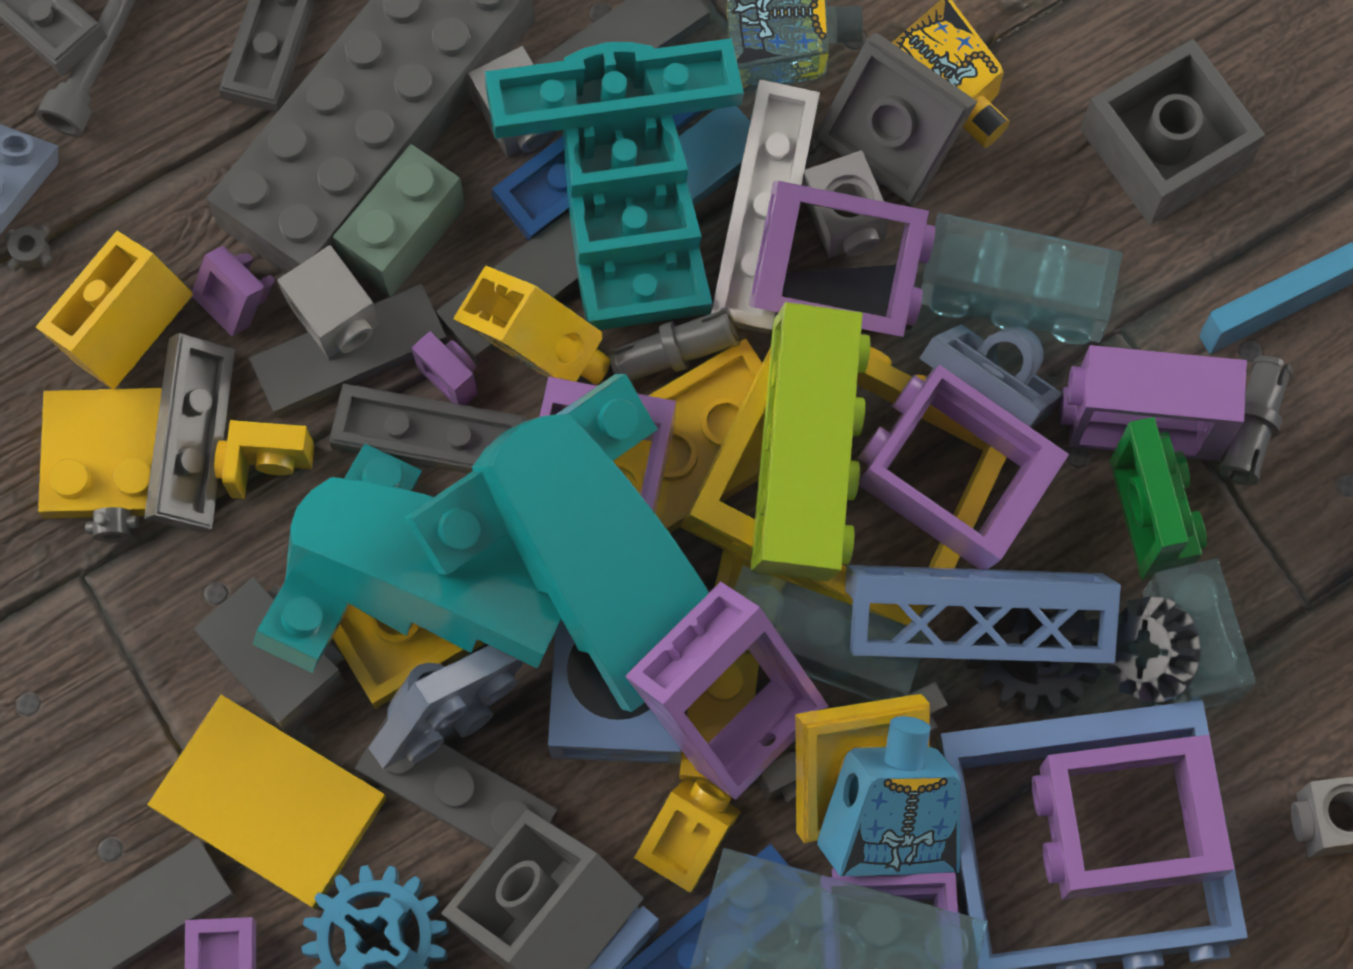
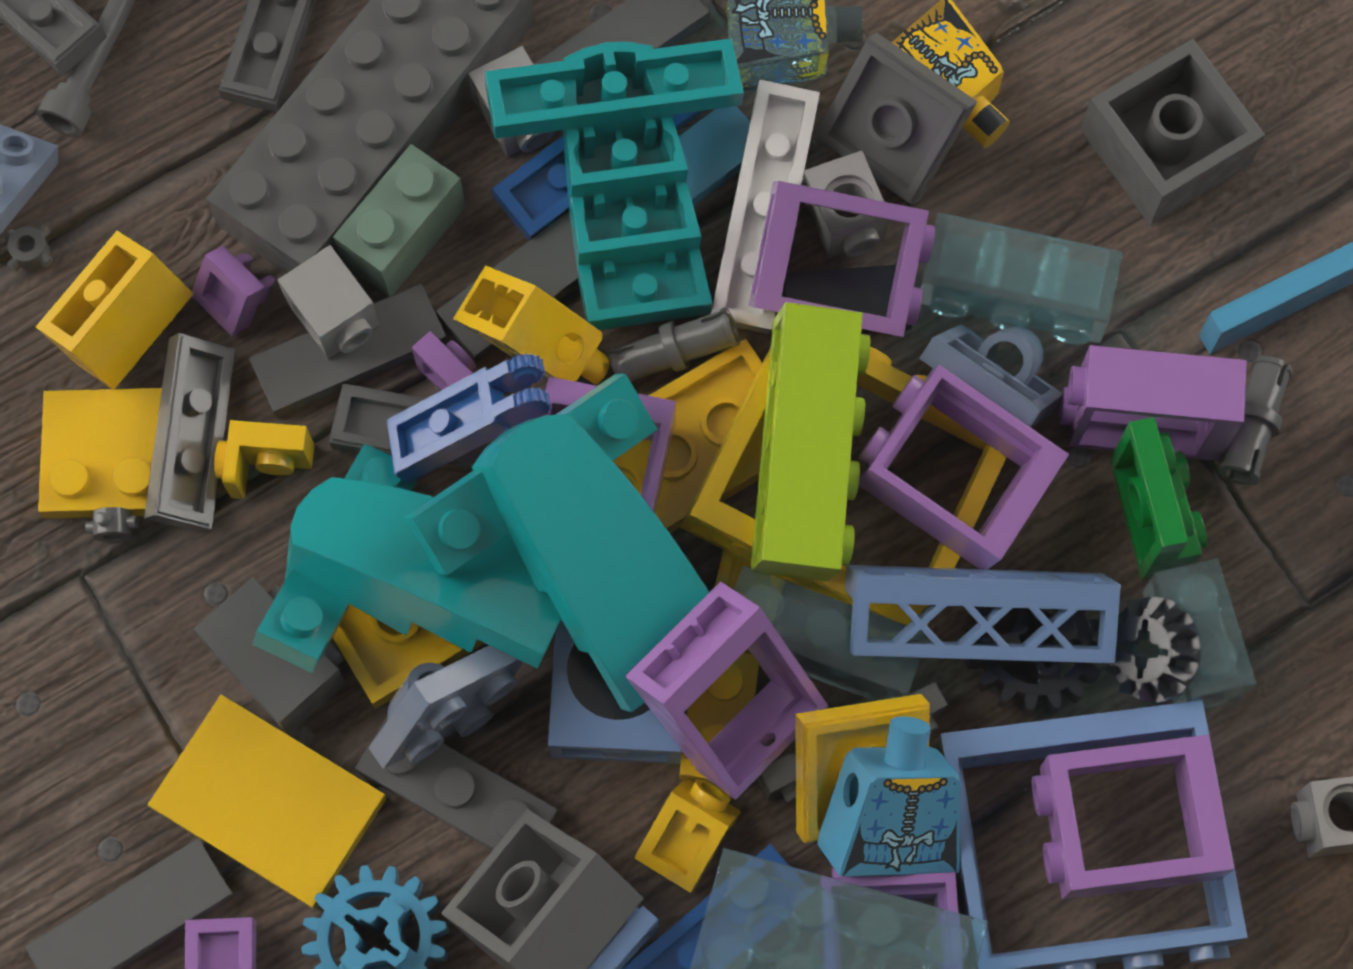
none -> blue hinge [387,353,551,483]

